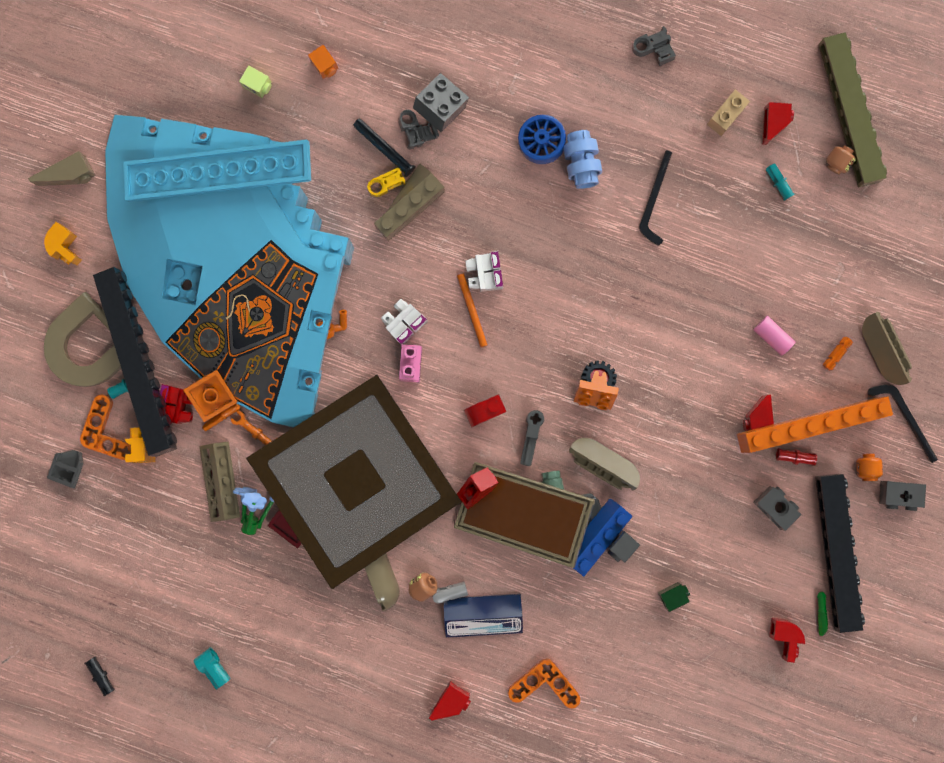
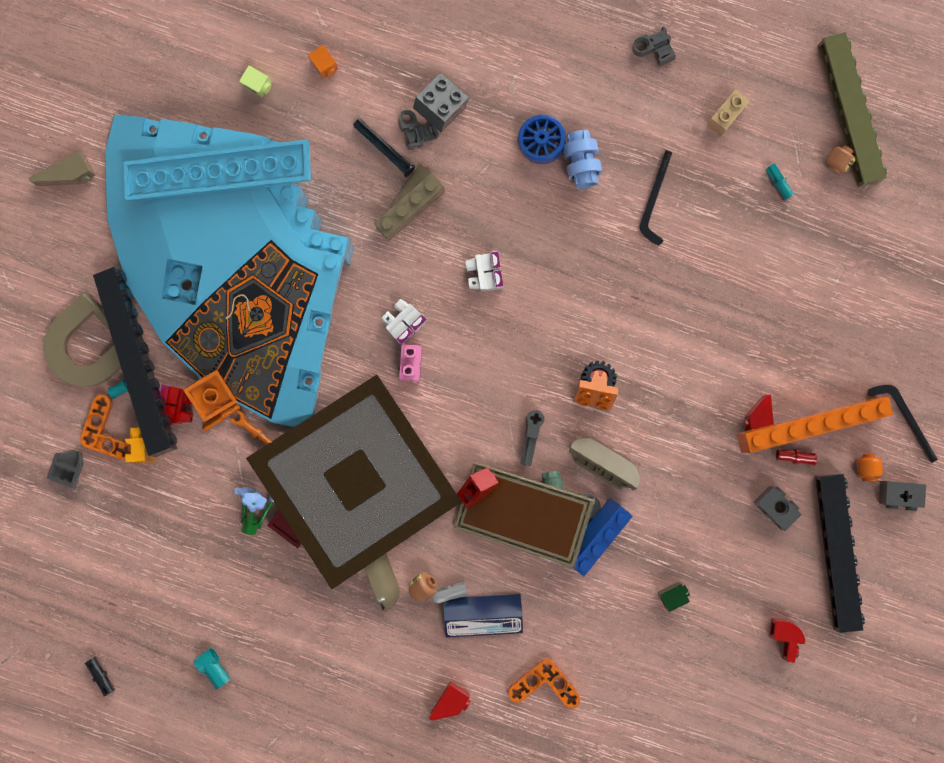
light orange brick [44,222,82,266] -> none
dark tan fence [199,441,240,522] -> none
orange plate [316,309,347,340] -> none
yellow piece [367,168,406,197] -> none
orange bar [457,273,488,348] -> none
red brick [464,394,507,428] -> none
dark grey brick [607,530,640,563] -> none
bright pink brick [753,316,795,356] -> none
red slope [762,102,794,145] -> none
green piece [817,591,828,636] -> none
orange axle [823,337,853,371] -> none
dark tan brick [862,312,912,385] -> none

